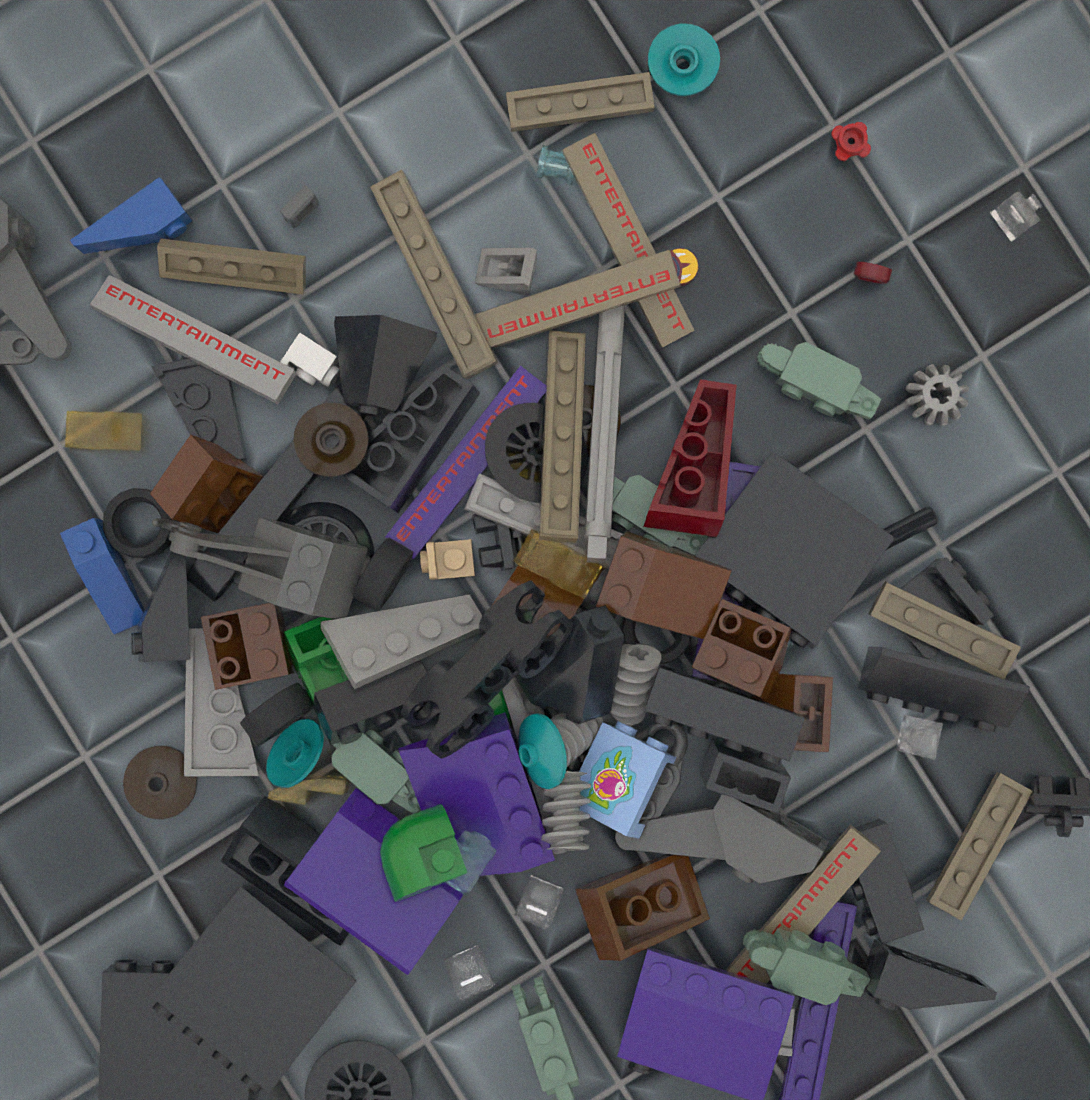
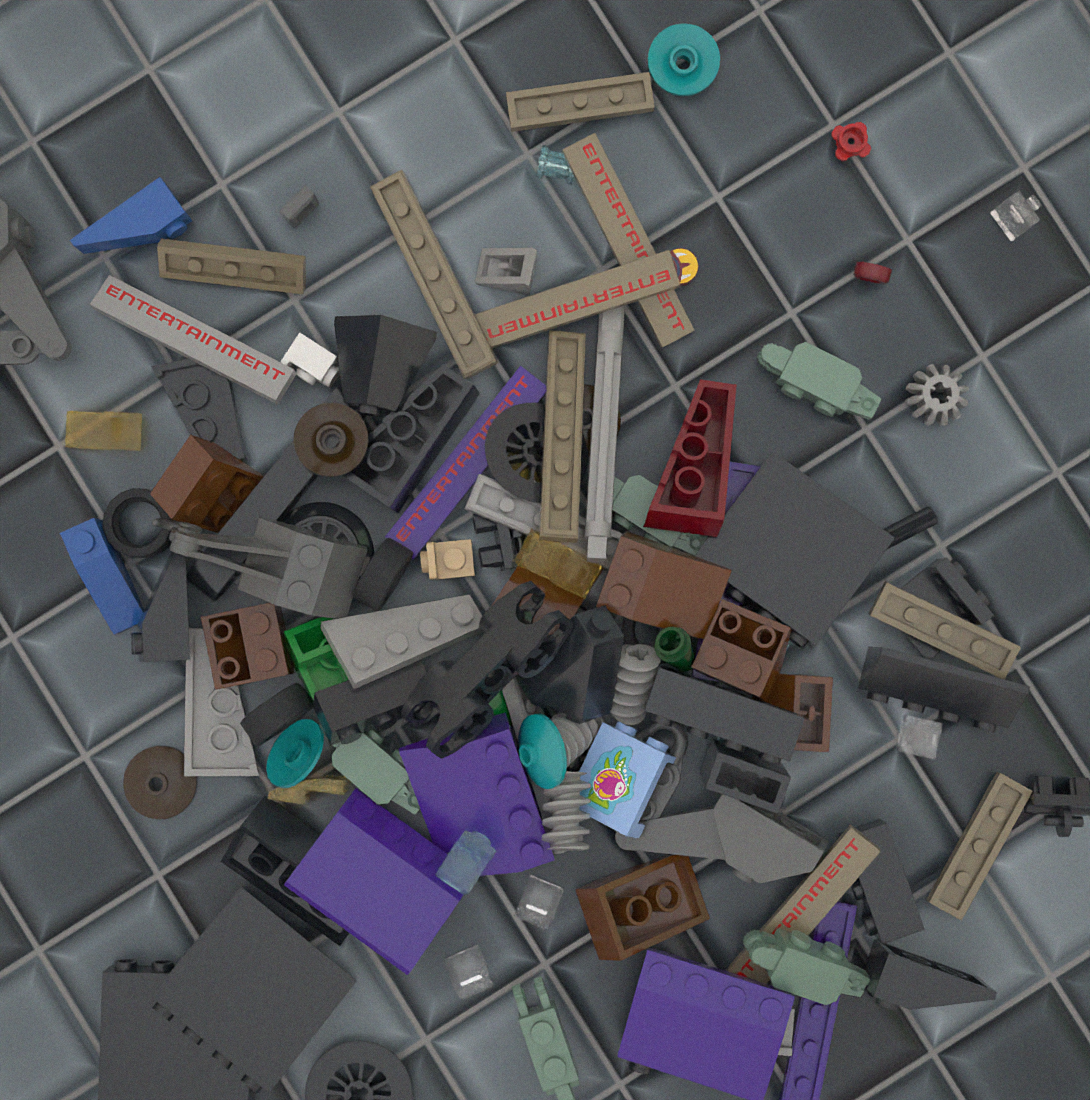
green brick [380,804,468,902] -> none
none -> dark green cone [654,627,695,672]

